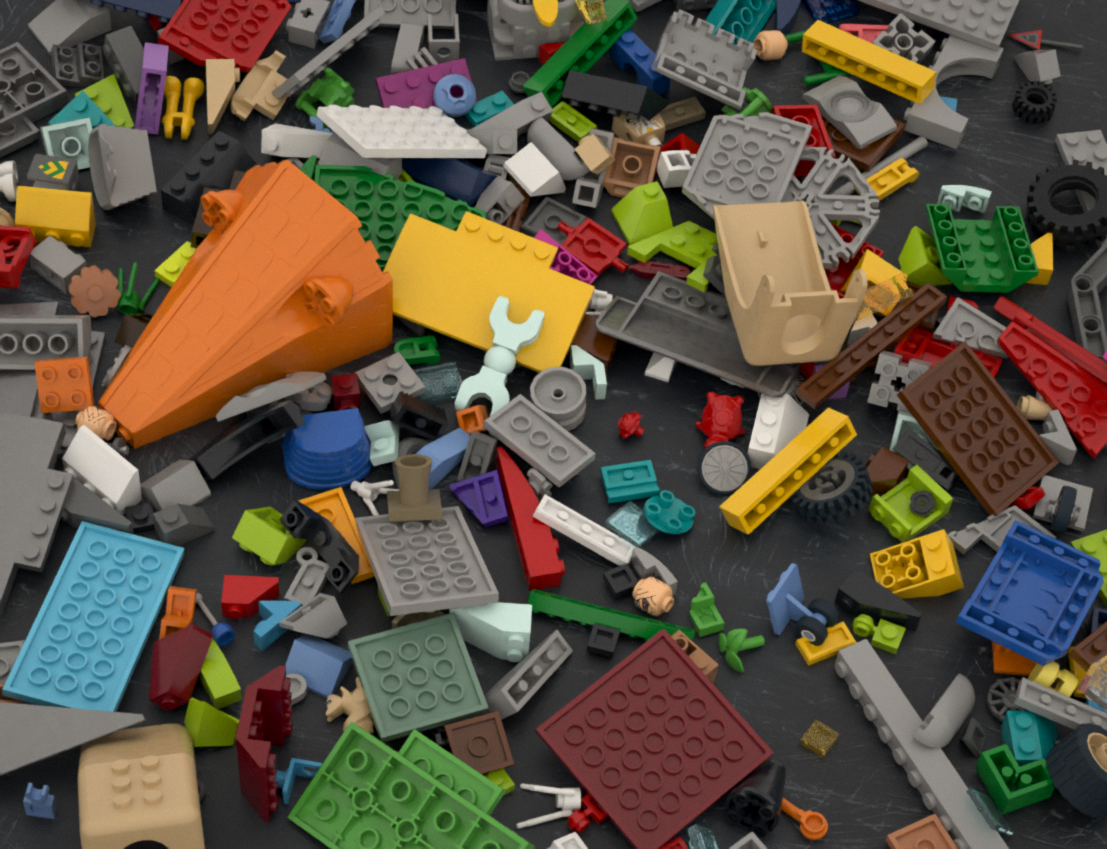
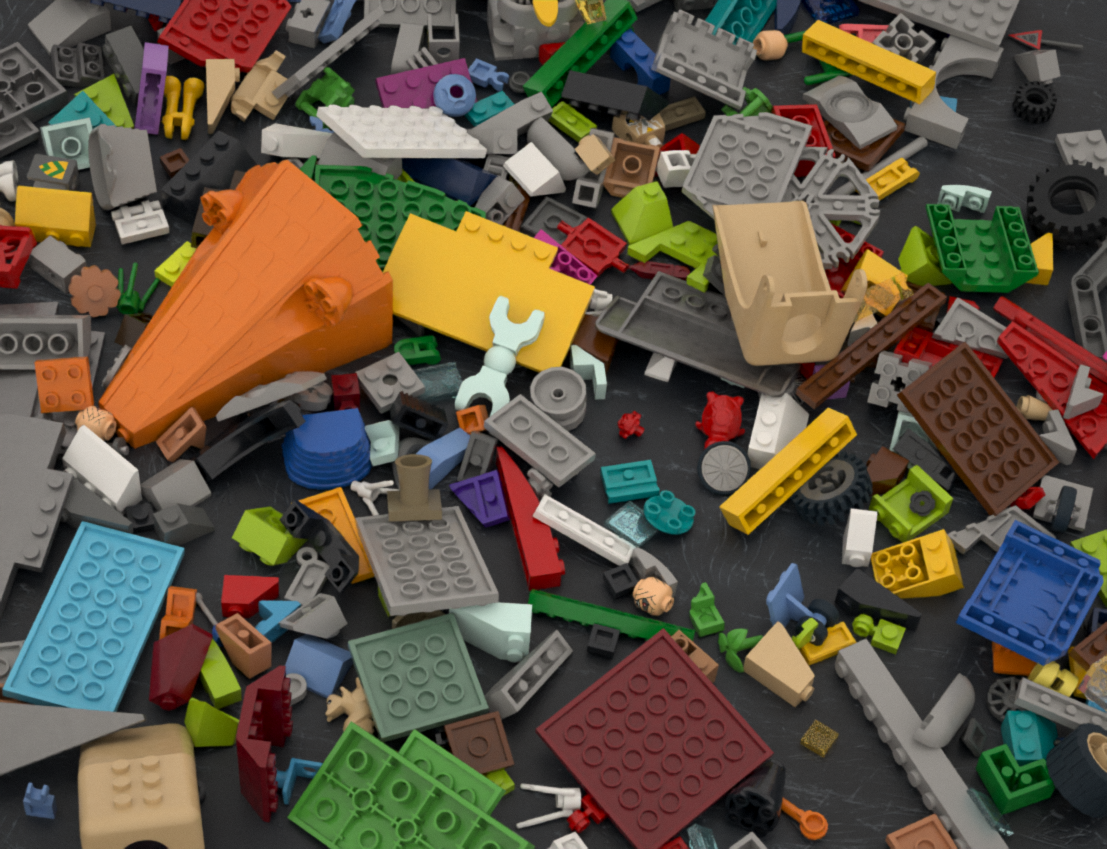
none -> white plate [111,200,169,244]
none -> nougat slope [156,407,206,462]
none -> reddish brown plate [160,148,189,179]
none -> nougat slope [216,613,272,679]
none -> medium blue plate [468,58,509,91]
none -> tan slope [743,621,815,707]
none -> lime tile [791,618,818,650]
none -> white slope [842,509,877,567]
none -> light grey slope [1063,364,1104,419]

